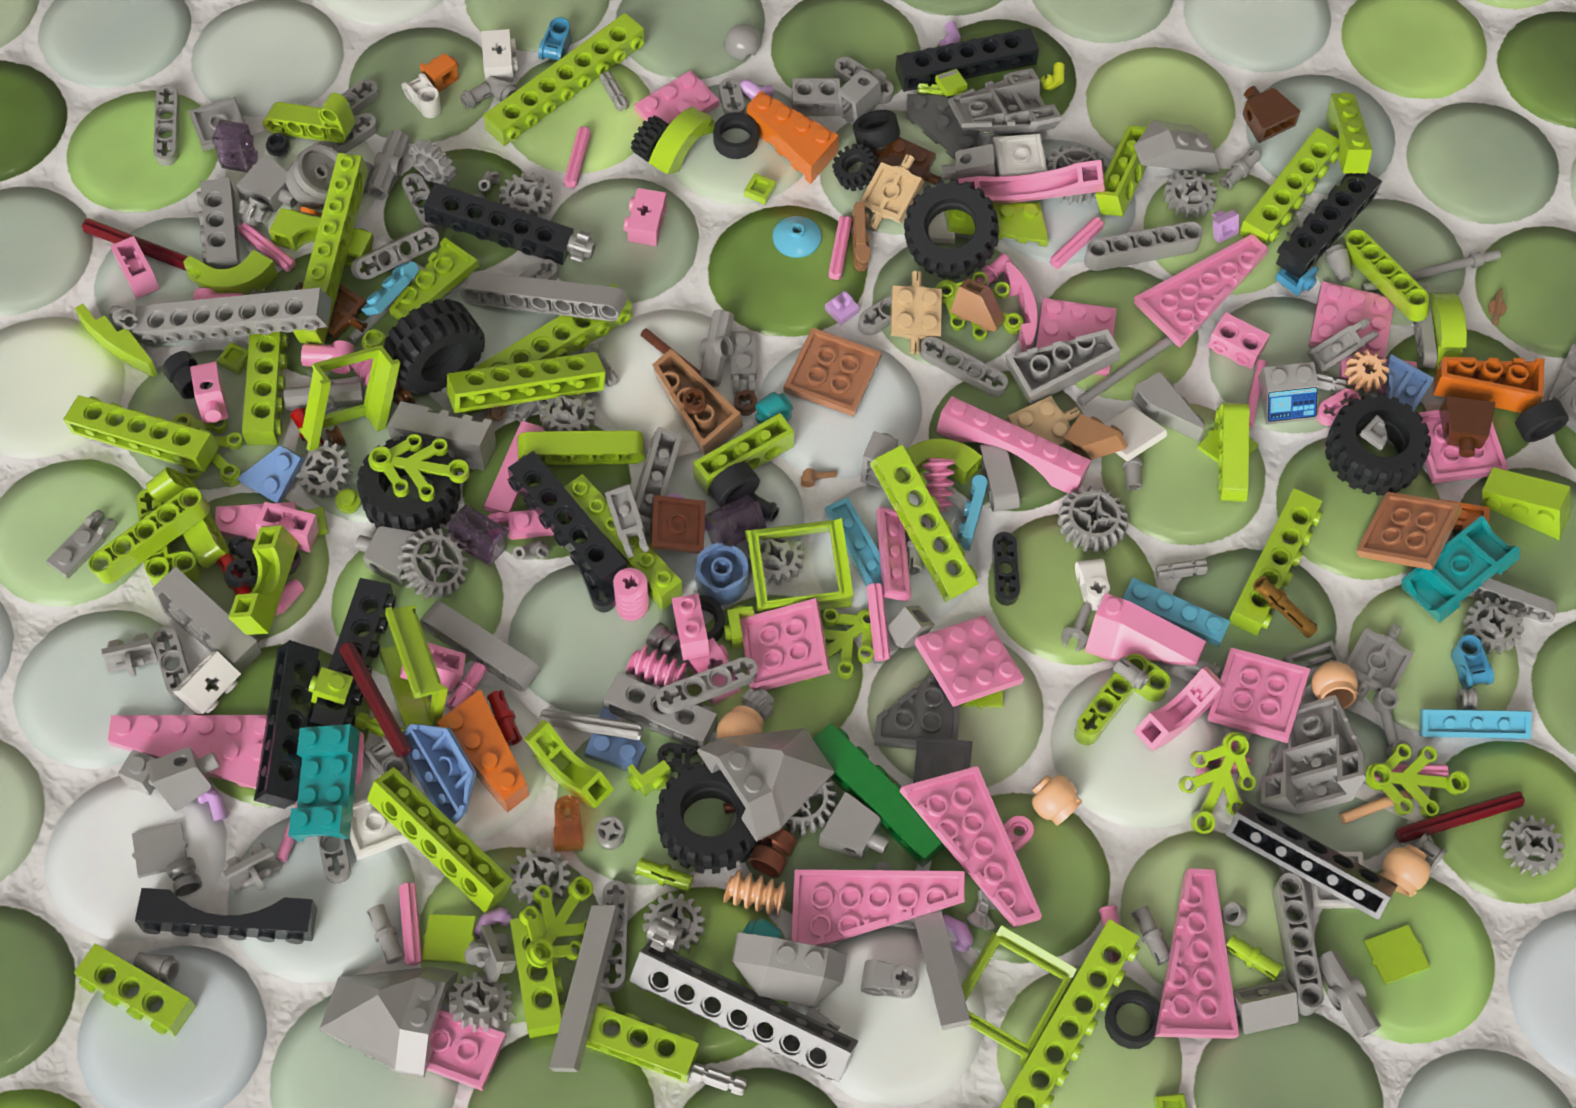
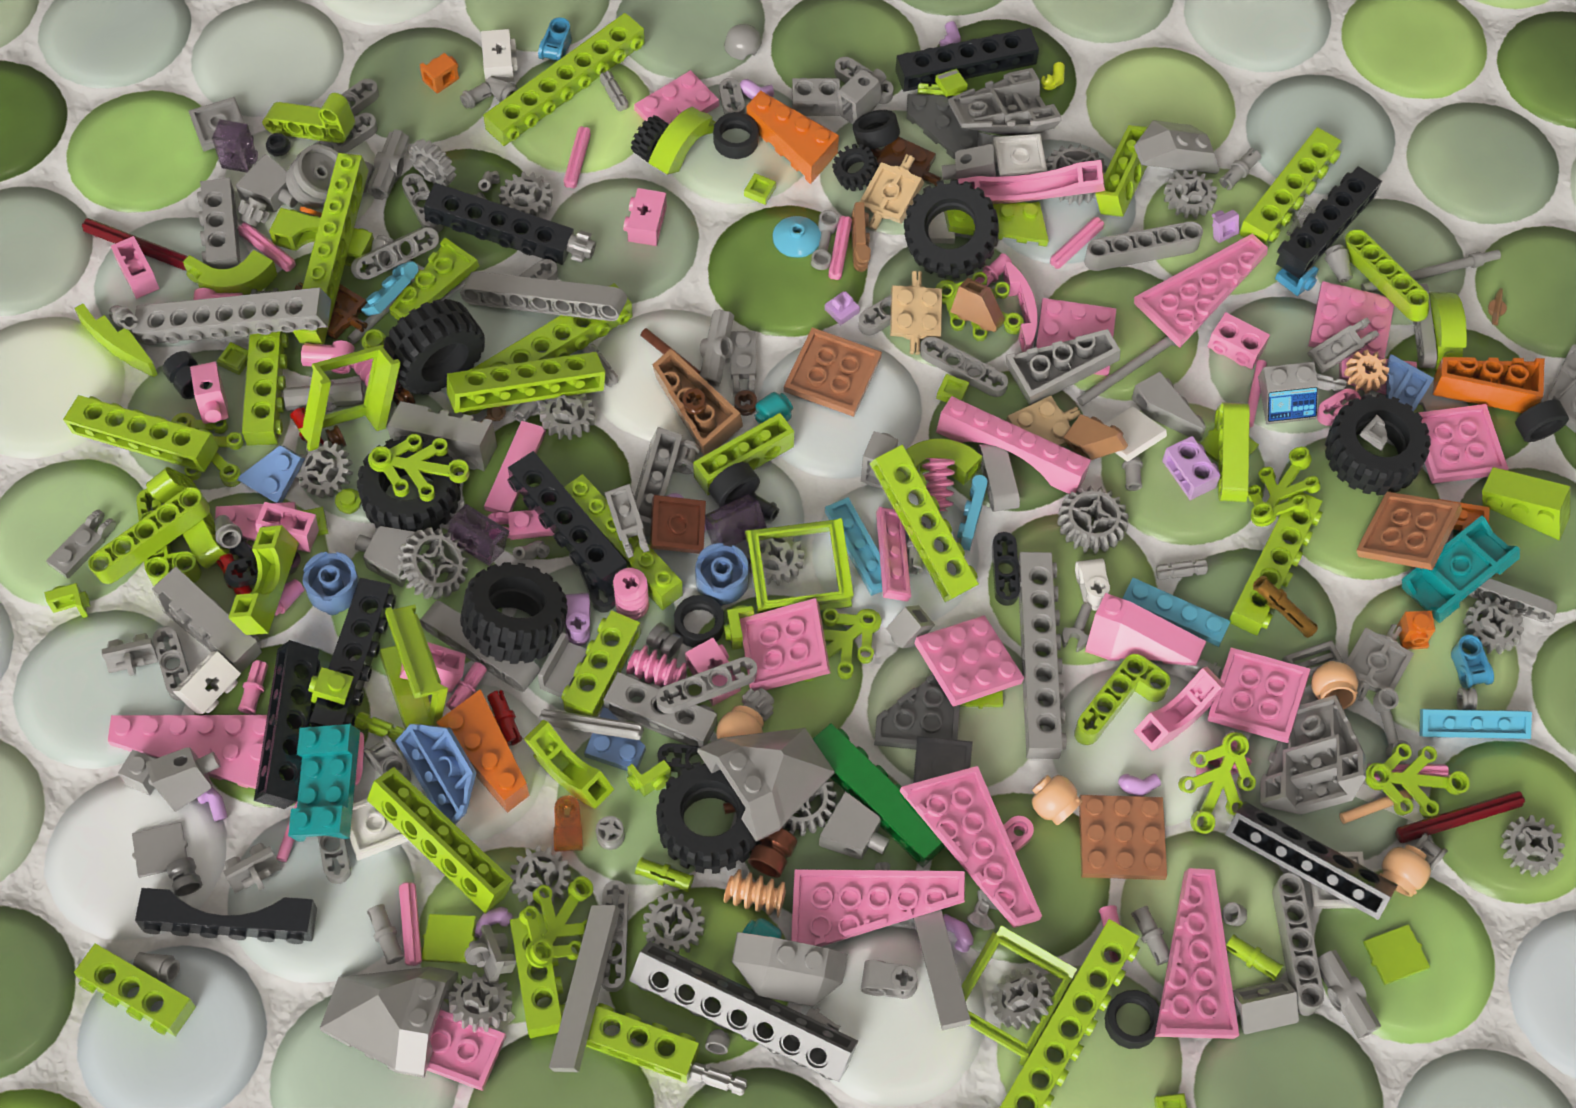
light grey beam [153,85,180,166] -> none
dark red axle [339,642,411,758] -> none
white piece [401,73,442,118] -> none
lime beam [517,430,645,465] -> none
light grey gear [646,915,682,953] -> none
bright pink brick [672,594,710,661] -> none
medium nougat hand [801,468,837,488] -> none
bright pink axle [867,583,890,661] -> none
light grey pin [1113,657,1150,690] -> none
reddish brown torso [1243,86,1301,143] -> none
lime arch [1326,92,1373,174] -> none
reddish brown torso [1439,396,1495,458] -> none
none -> lime bracket [44,583,90,618]
none -> light grey cone [214,515,242,548]
none -> bright pink axle [238,660,268,715]
none -> medium blue brick [302,552,359,615]
none -> black tyre [460,562,568,664]
none -> light grey panel [538,631,587,698]
none -> lime brick [561,610,641,717]
none -> lavender piece [565,593,590,646]
none -> light grey bush [673,440,700,474]
none -> light grey hinge [705,1029,730,1055]
none -> light grey bar [811,210,839,270]
none -> lime plate [936,374,970,403]
none -> light grey gear [991,968,1054,1030]
none -> light grey brick [1018,552,1067,759]
none -> nougat plate [1079,795,1167,880]
none -> lavender arm [1118,774,1161,797]
none -> lavender brick [1162,436,1221,500]
none -> lime plant [1248,446,1321,527]
none -> orange brick [1397,611,1435,649]

